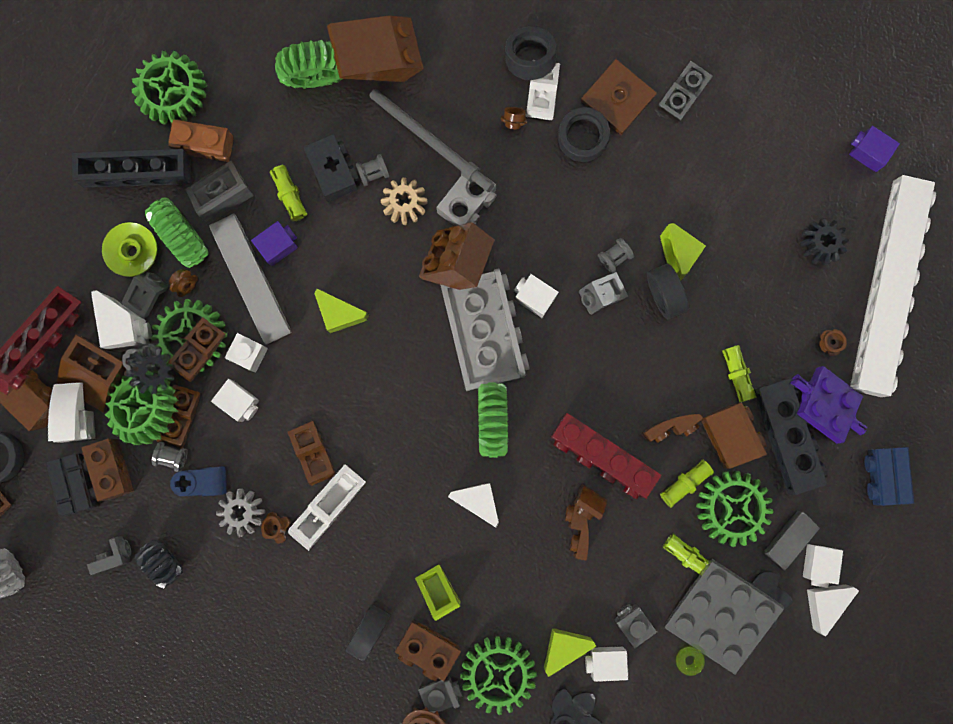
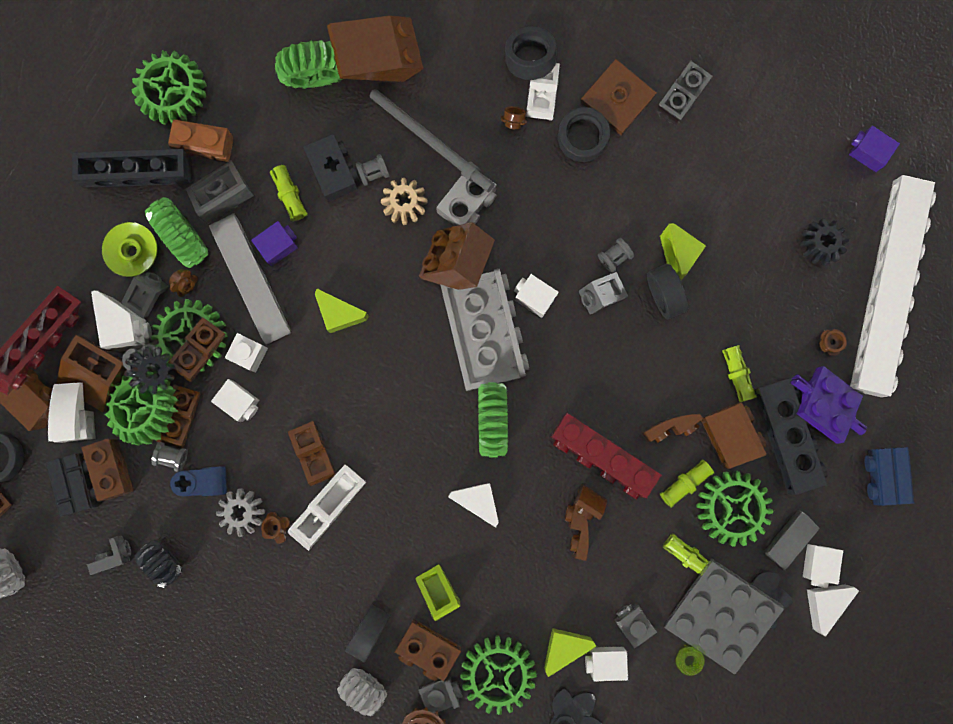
none -> light grey gear [337,668,387,716]

